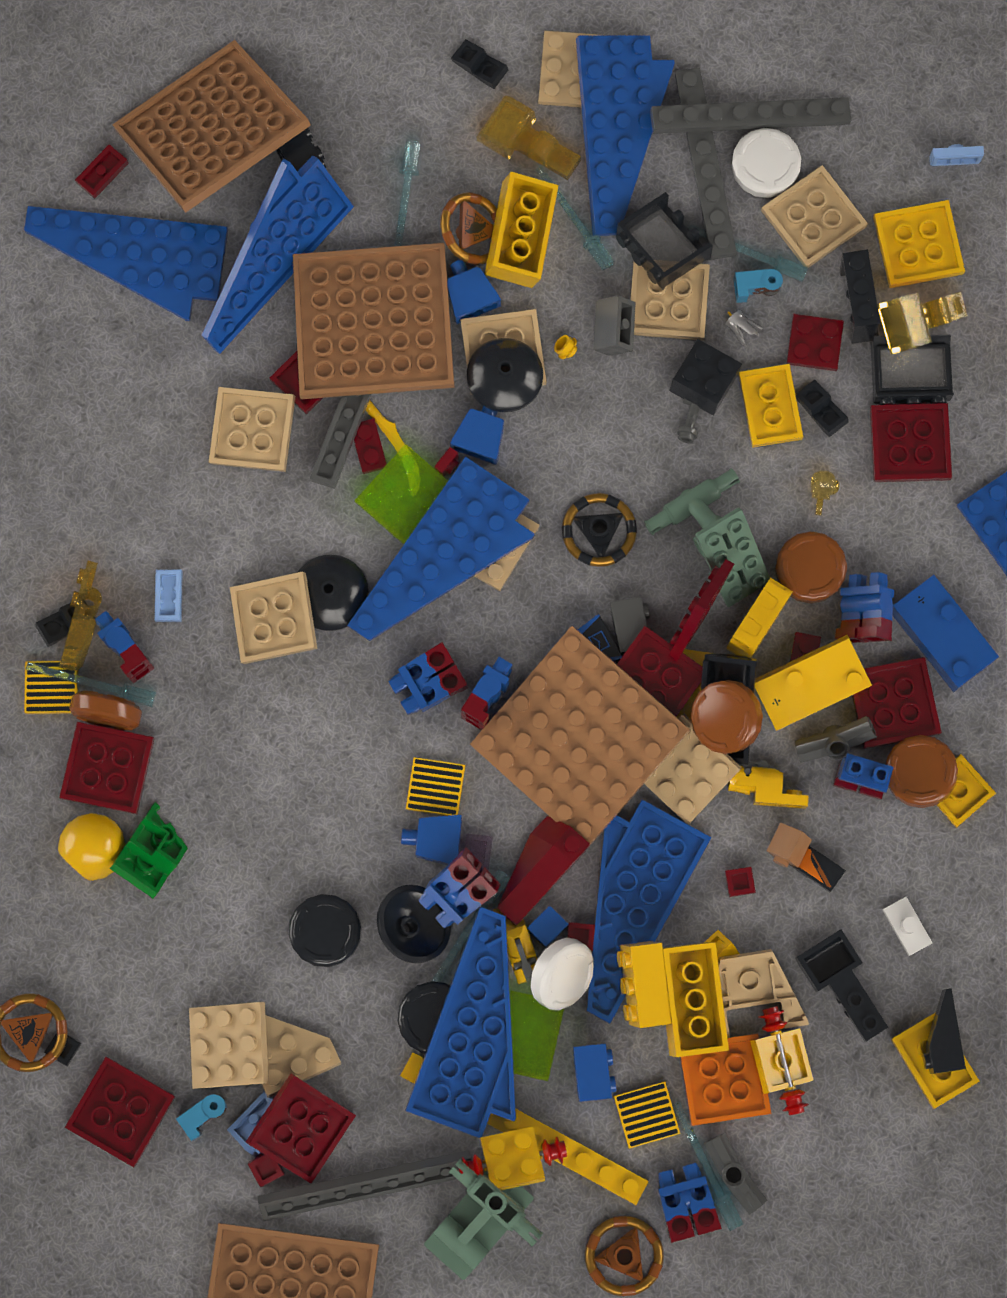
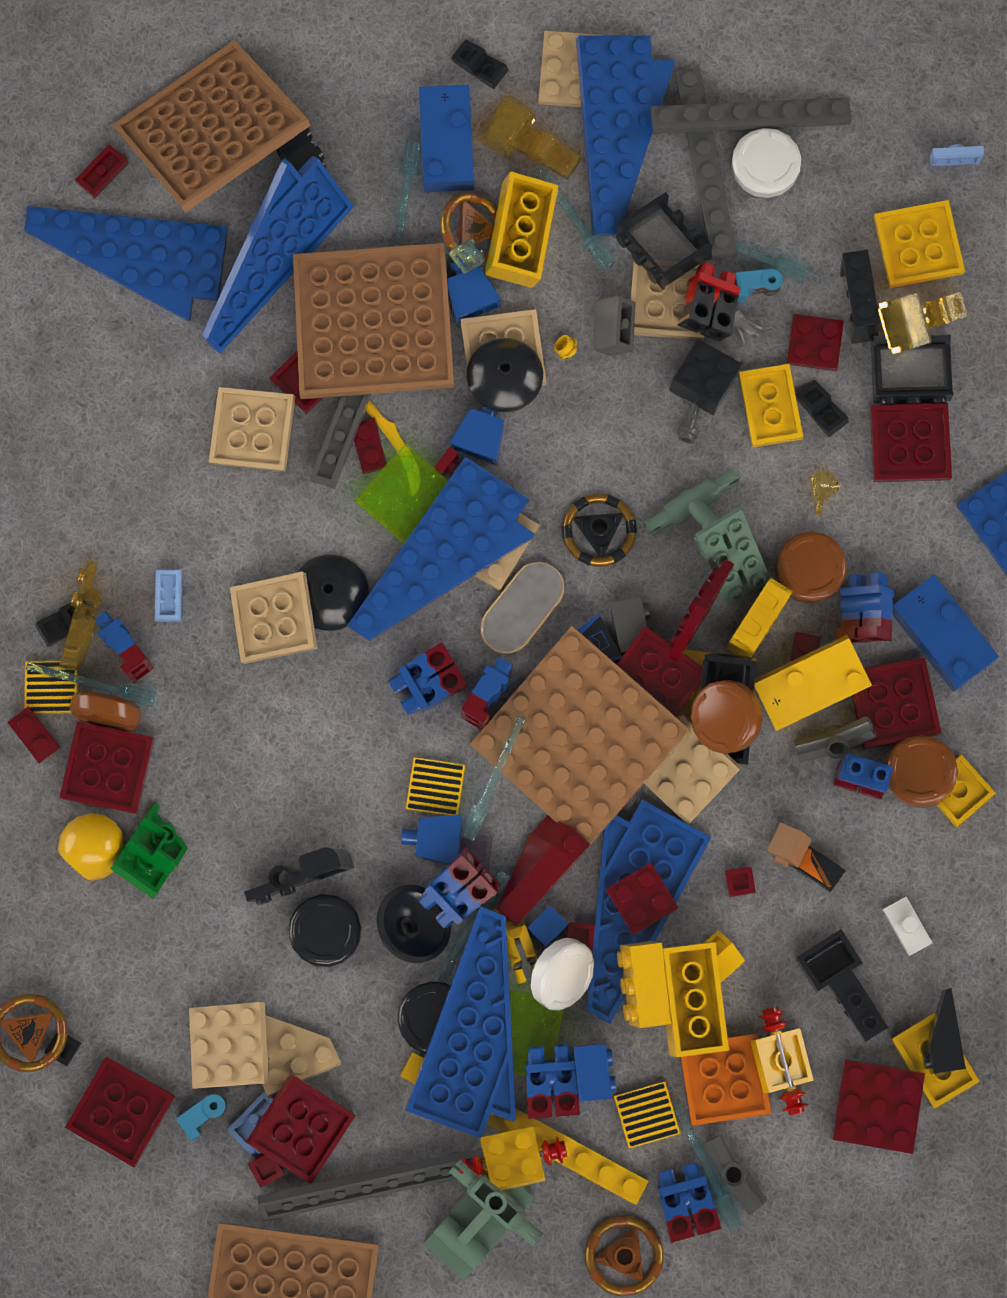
tan wing [718,949,809,1038] -> none
yellow plate [728,761,809,809] -> none
tan plate [761,165,868,269] -> none
none -> dark red plate [7,706,60,763]
none -> black plate [244,847,355,905]
none -> blue brick [419,85,474,193]
none -> clear light blue tile [449,239,485,274]
none -> clear light blue piece [460,716,525,841]
none -> flat silver tile [481,562,564,654]
none -> blue hips [525,1044,580,1119]
none -> dark red plate [605,863,679,936]
none -> black hips [677,262,741,342]
none -> dark red plate [833,1059,925,1154]

